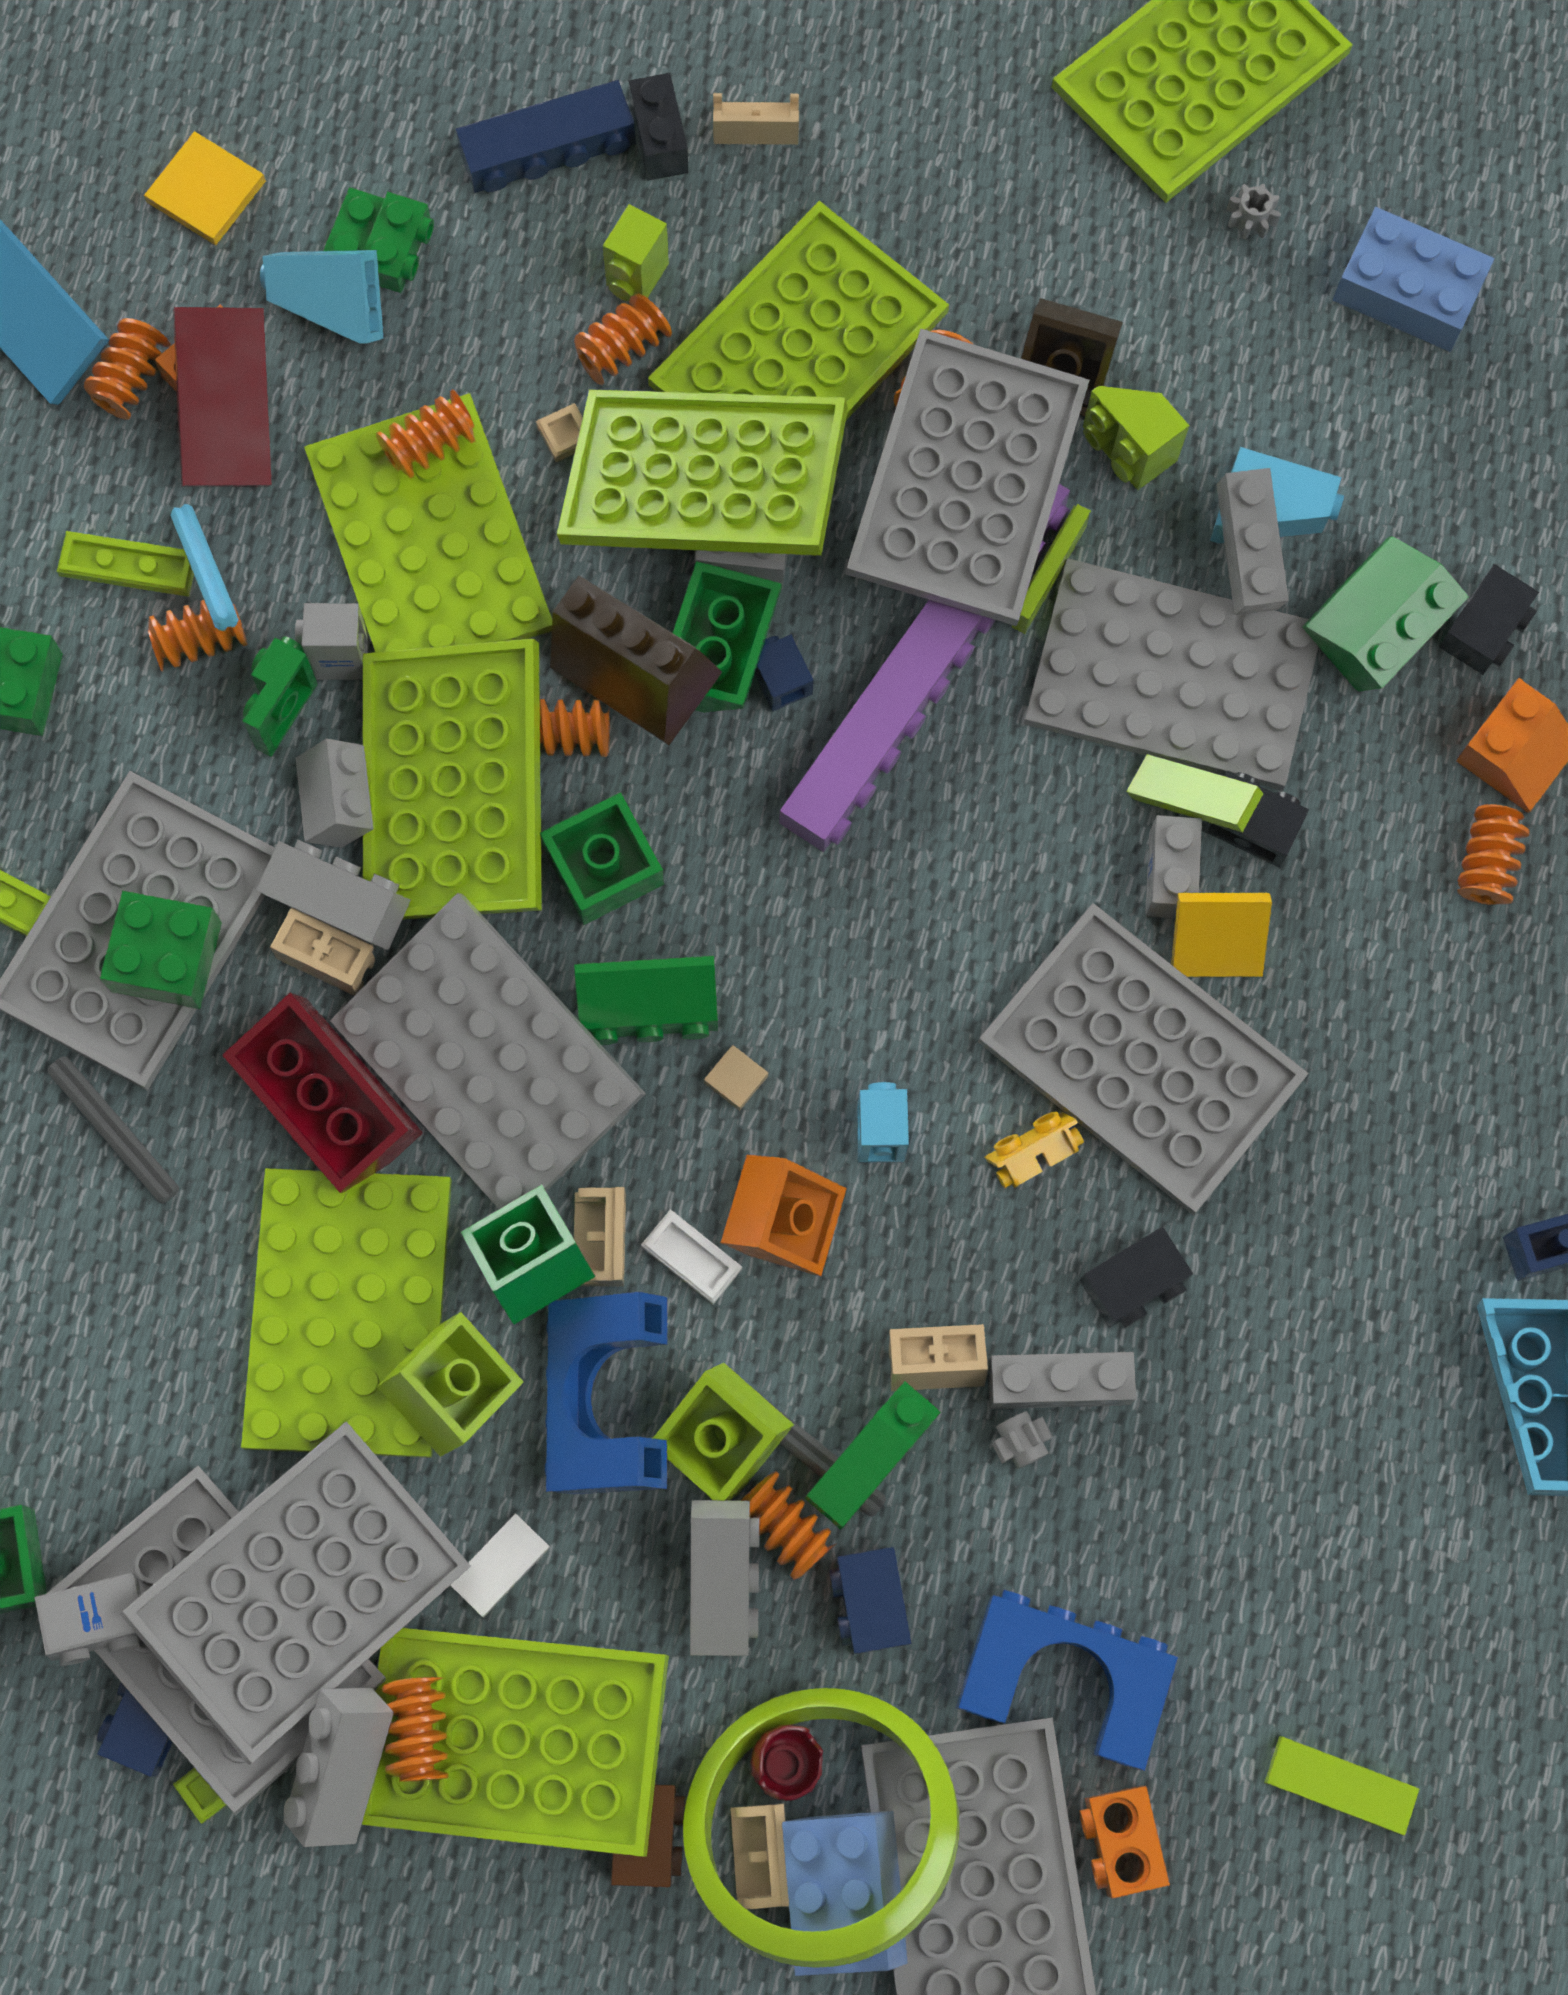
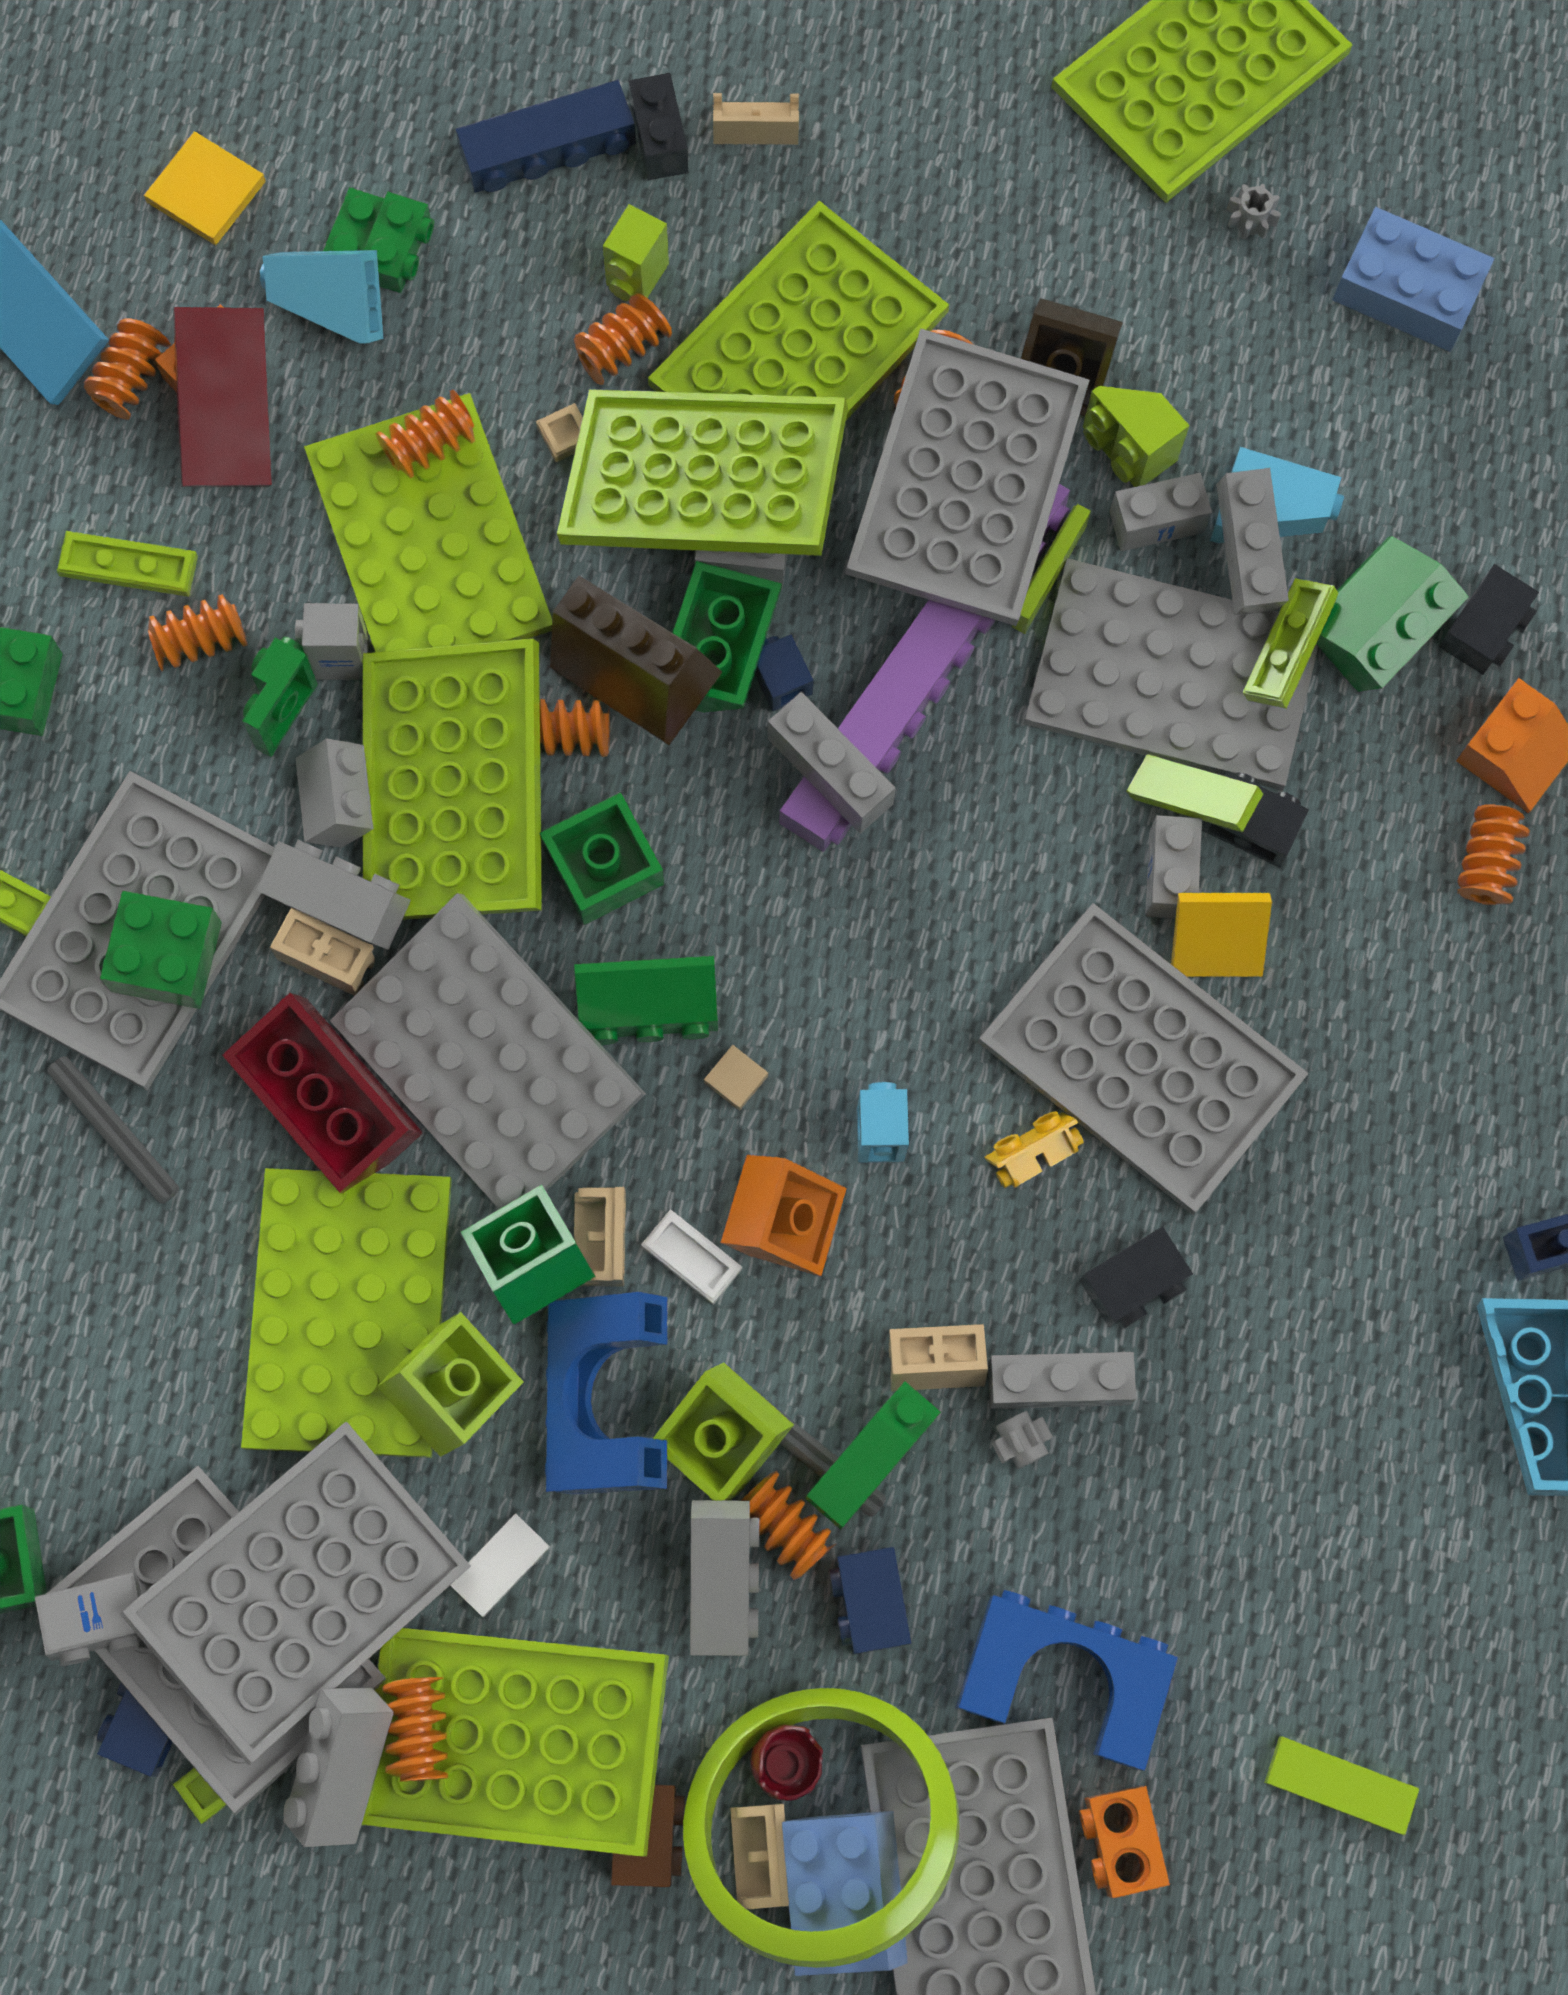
medium azure axle [170,504,239,631] -> none
none -> light grey brick [768,692,896,834]
none -> light grey brick [1109,473,1212,551]
none -> lime tile [1242,578,1339,709]

